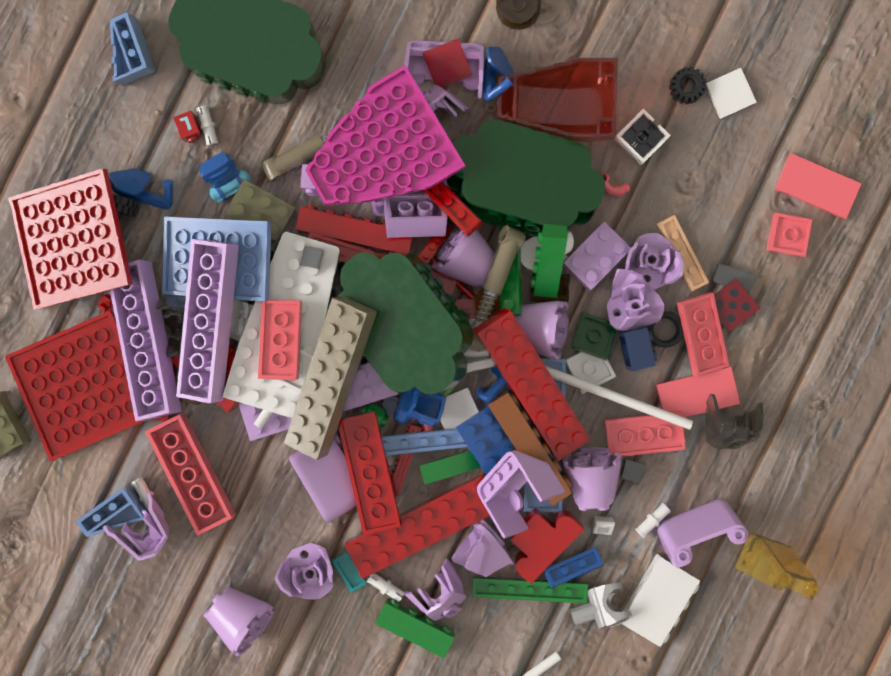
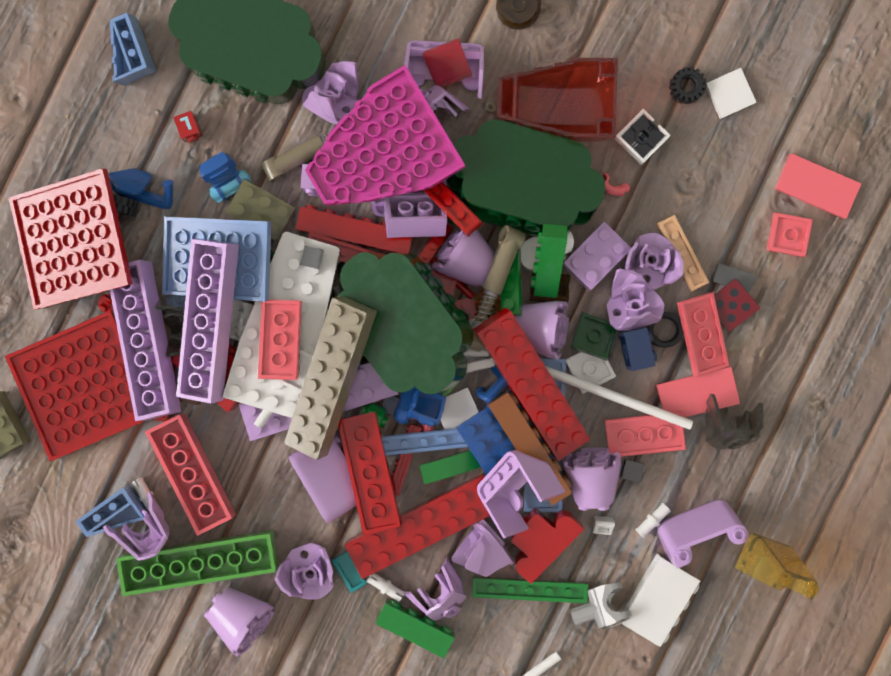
white pin [196,105,219,146] -> none
blue piece [483,47,514,101] -> none
blue plate [543,547,604,589] -> none
none -> bright green brick [116,530,279,596]
none -> lavender piece [302,61,358,124]

